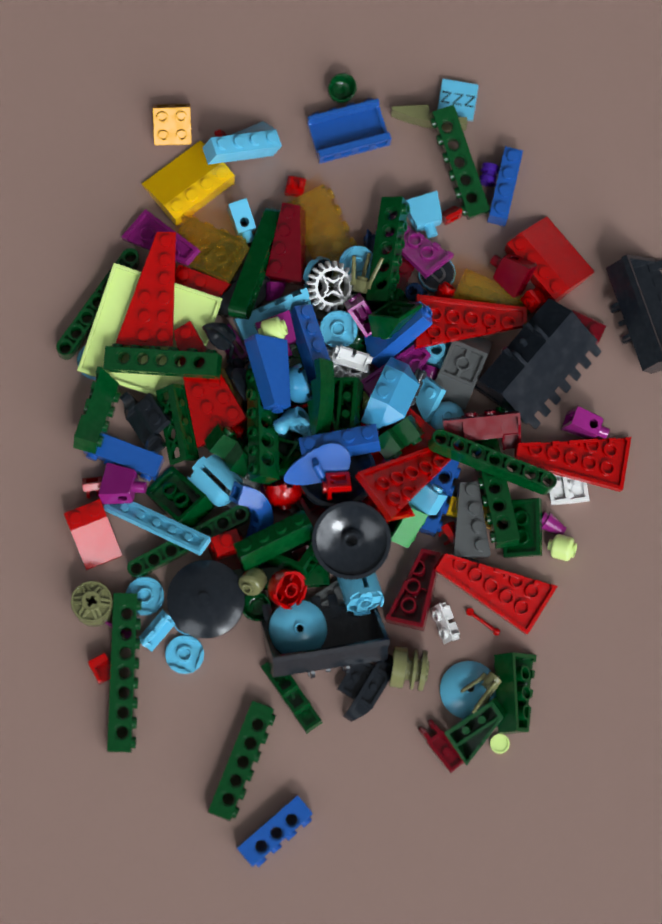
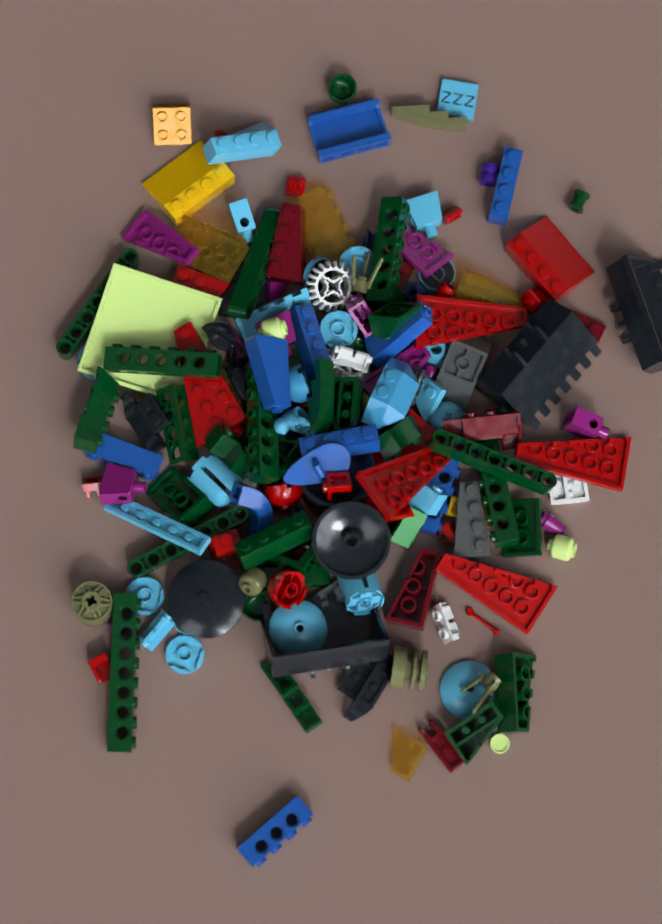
slope [64,499,122,571] -> none
red wing [115,232,176,347] -> none
dark green brick [208,700,276,822] -> none
dark green brick [430,104,490,220] -> none
dark red torso [490,253,537,298] -> none
none -> clear yellow wing [391,729,429,782]
none -> dark green bush [567,189,590,214]

